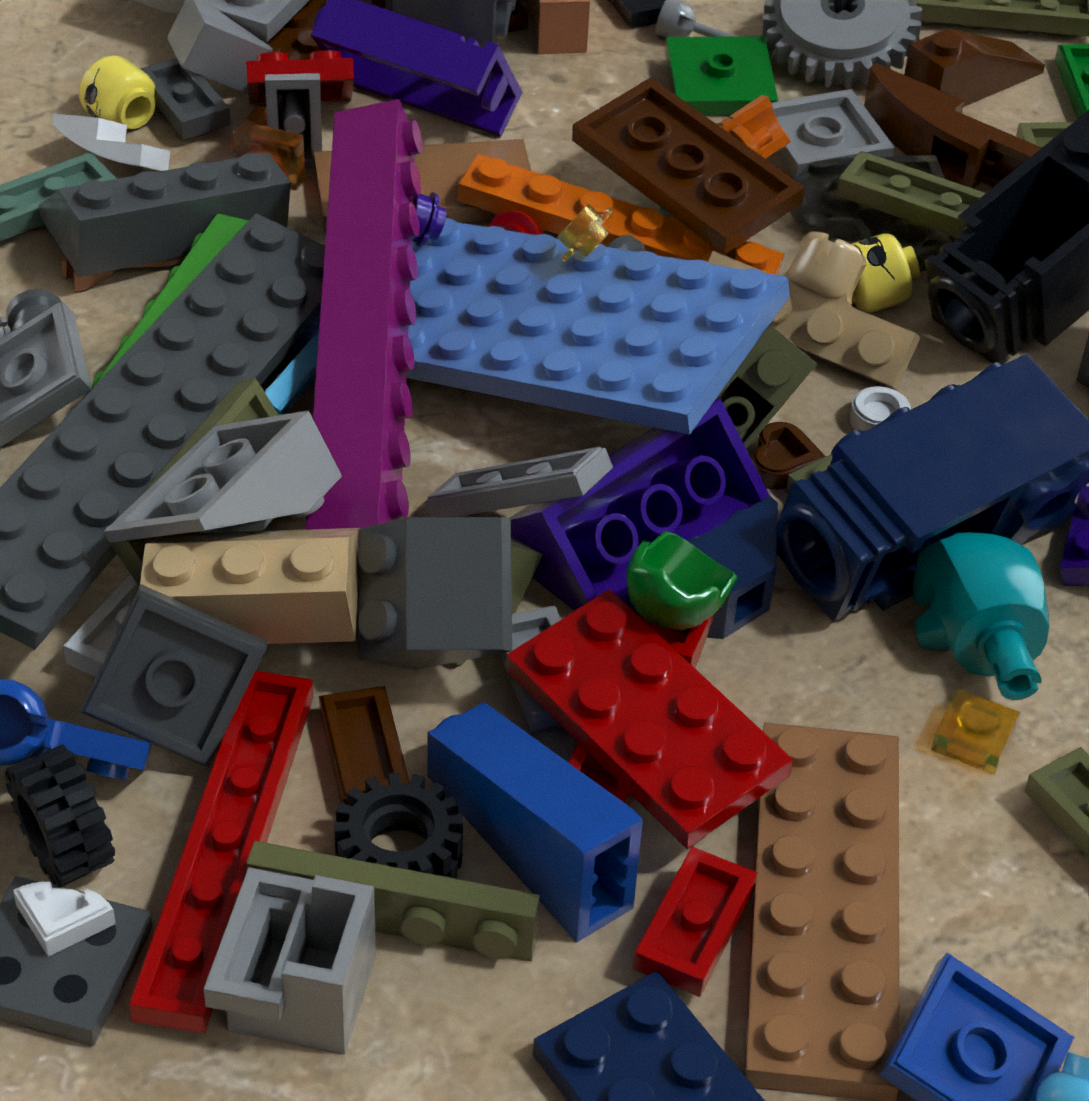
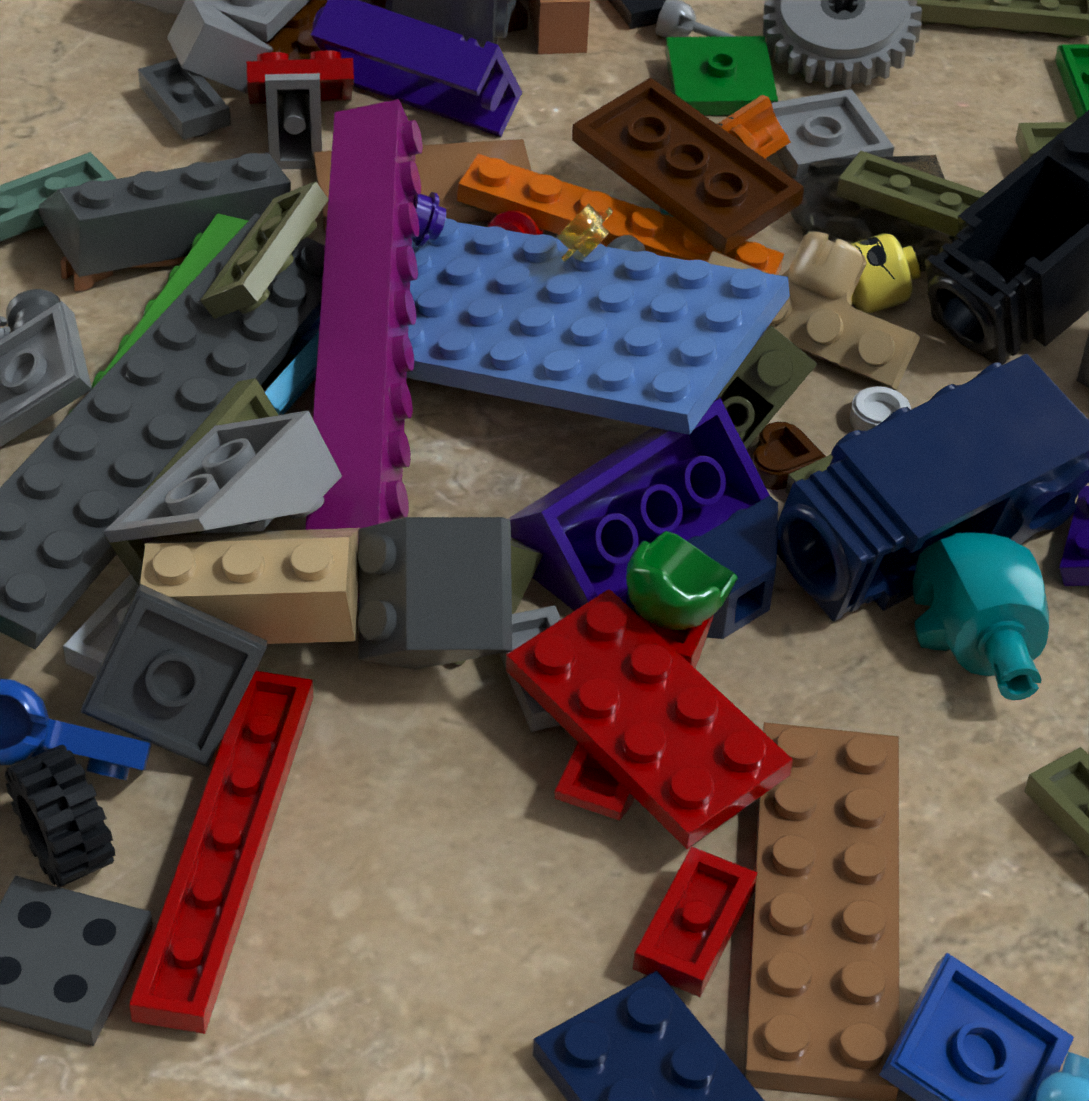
white tile [13,882,116,957] -> none
white slope [52,113,170,171] -> none
light yellow head [79,55,156,130] -> none
light grey plate [204,868,376,1055] -> none
clear orange bracket [231,106,305,191] -> none
olive plate [246,841,540,961] -> none
reddish brown tile [319,686,410,805] -> none
black tyre [334,773,463,879] -> none
light grey tile [425,447,613,517] -> none
blue slope [427,702,643,943] -> none
reddish brown slope [864,63,1042,189] -> none
reddish brown slope [904,29,1045,107] -> none
clear yellow plate [931,688,1020,775] -> none
none -> olive plate [200,181,329,319]

